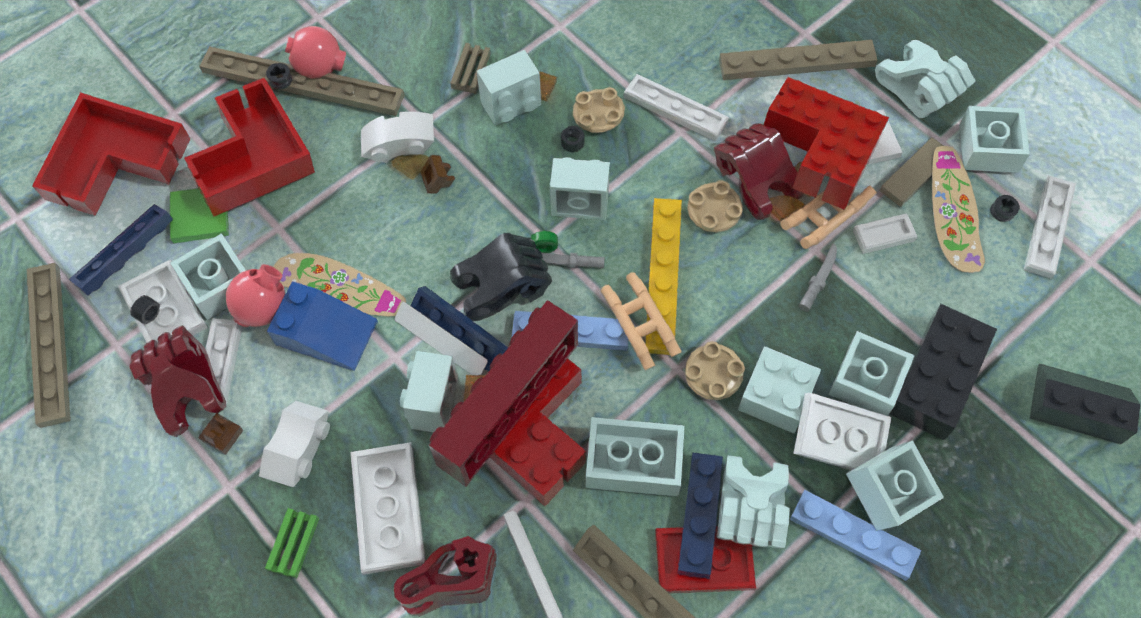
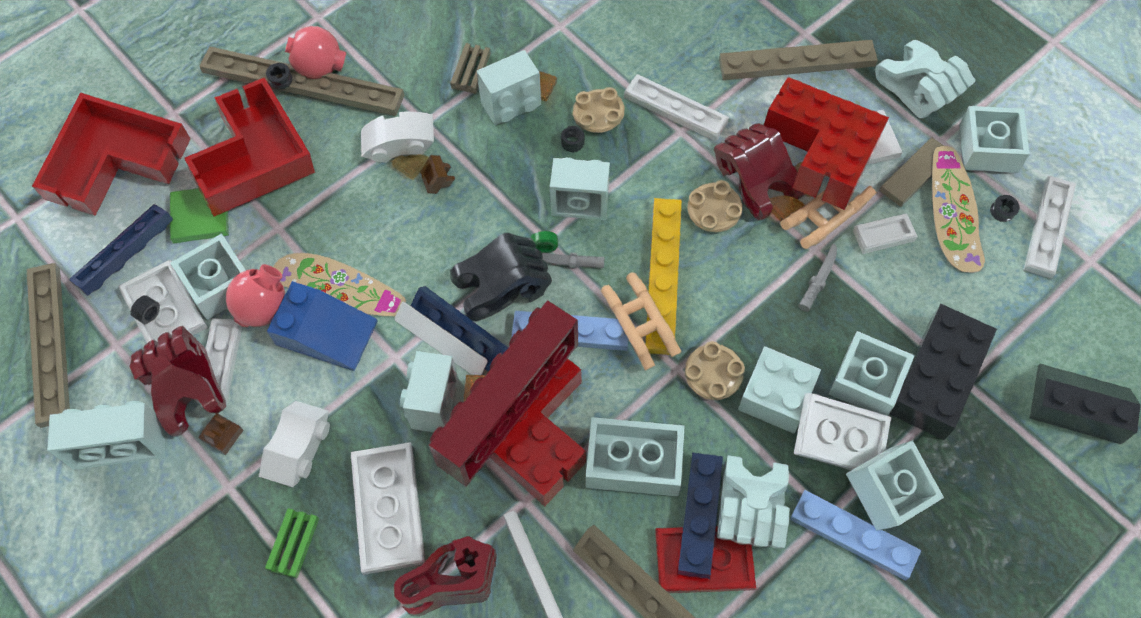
none -> light aqua brick [47,401,165,470]

